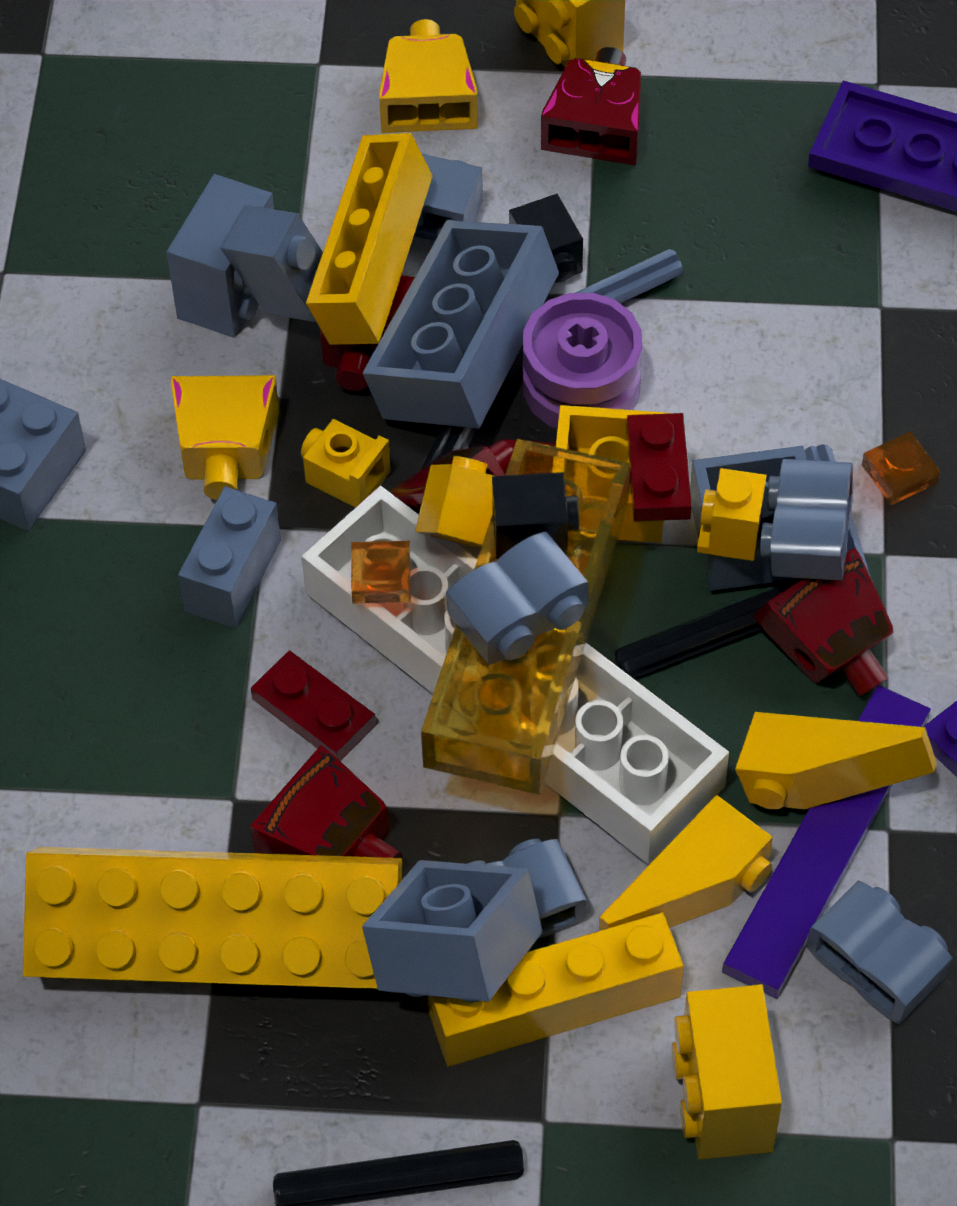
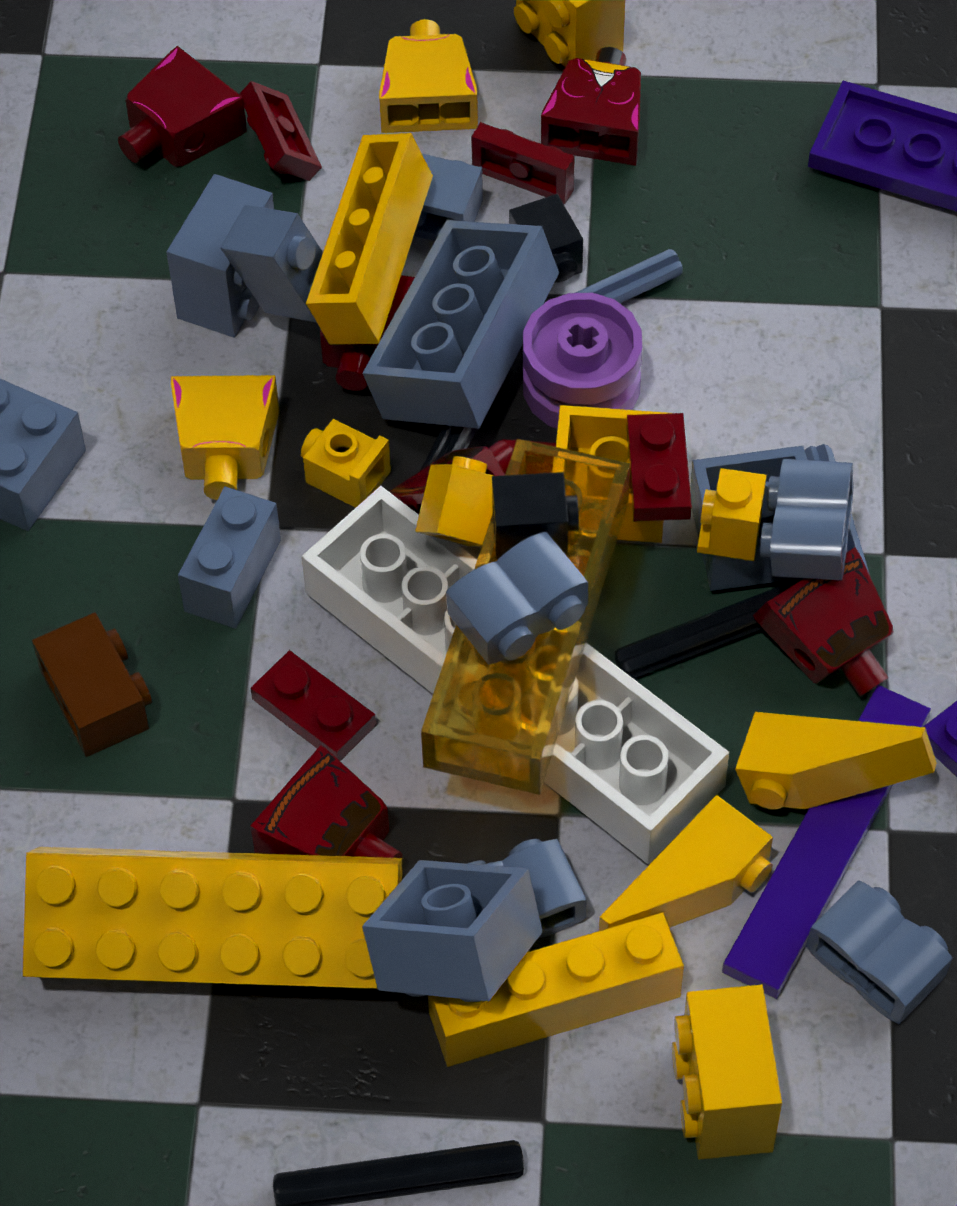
clear orange plate [351,540,411,604] -> none
clear orange plate [862,431,940,505] -> none
none -> reddish brown brick [32,612,152,757]
none -> dark red torso [118,46,247,167]
none -> dark red plate [239,81,322,181]
none -> dark red plate [471,122,575,204]

